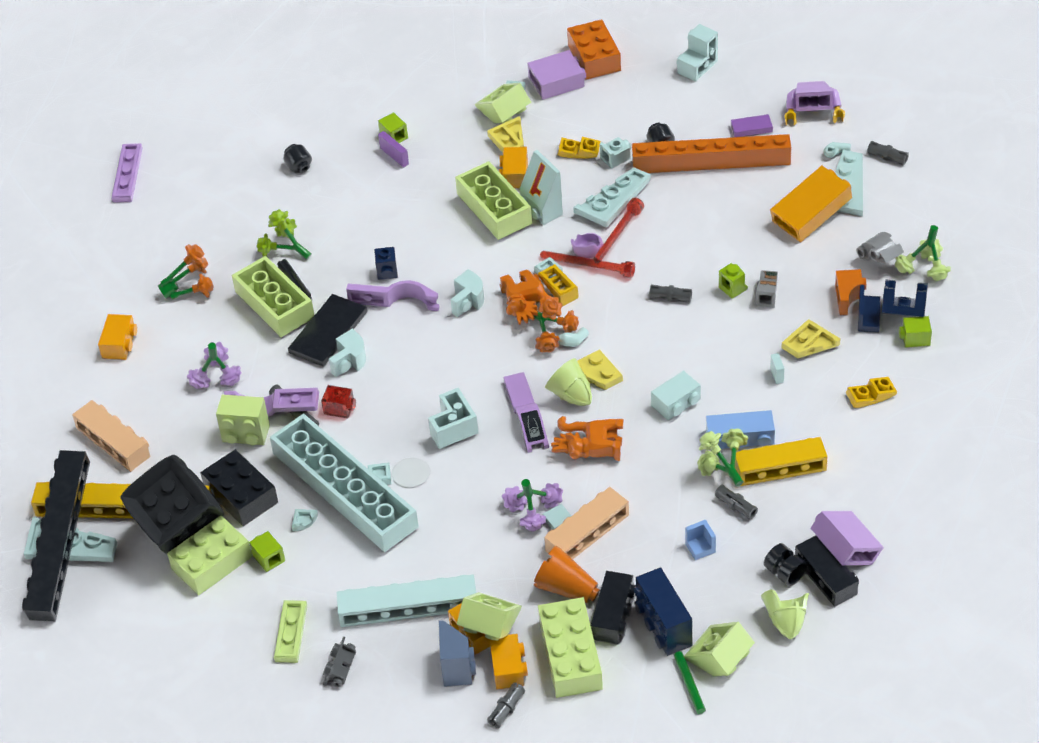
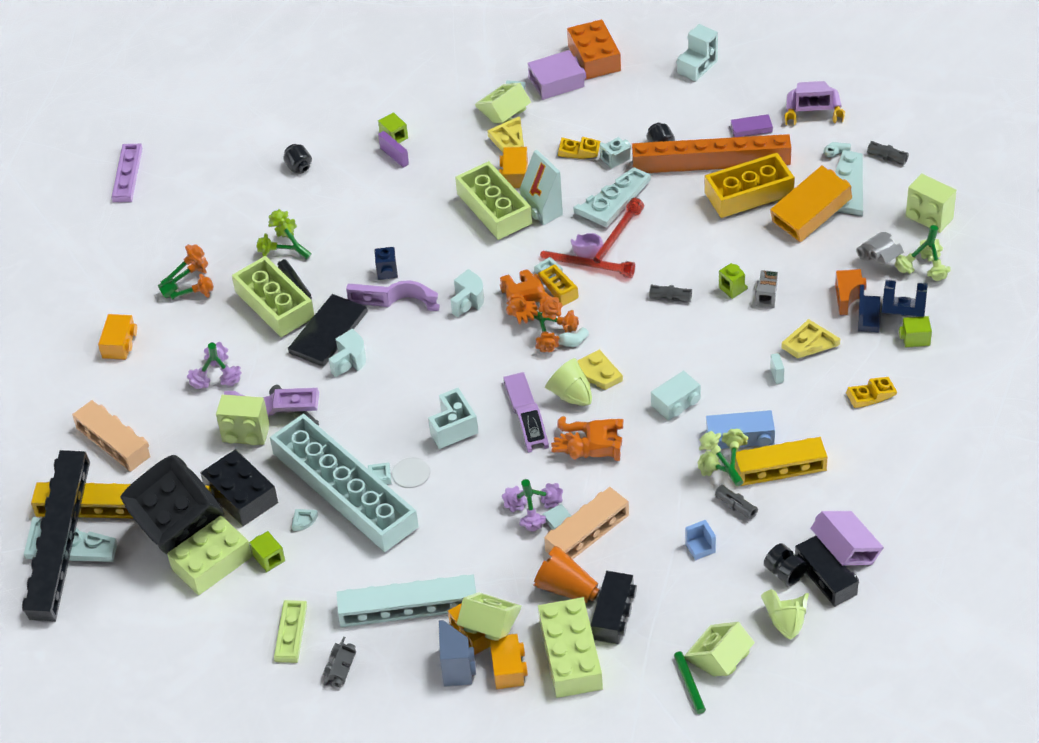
clear red brick [321,385,356,419] -> none
dark grey pin [487,683,525,728] -> none
dark blue brick [634,567,693,656] -> none
none -> yellow brick [704,153,795,218]
none -> yellowish green brick [906,173,957,233]

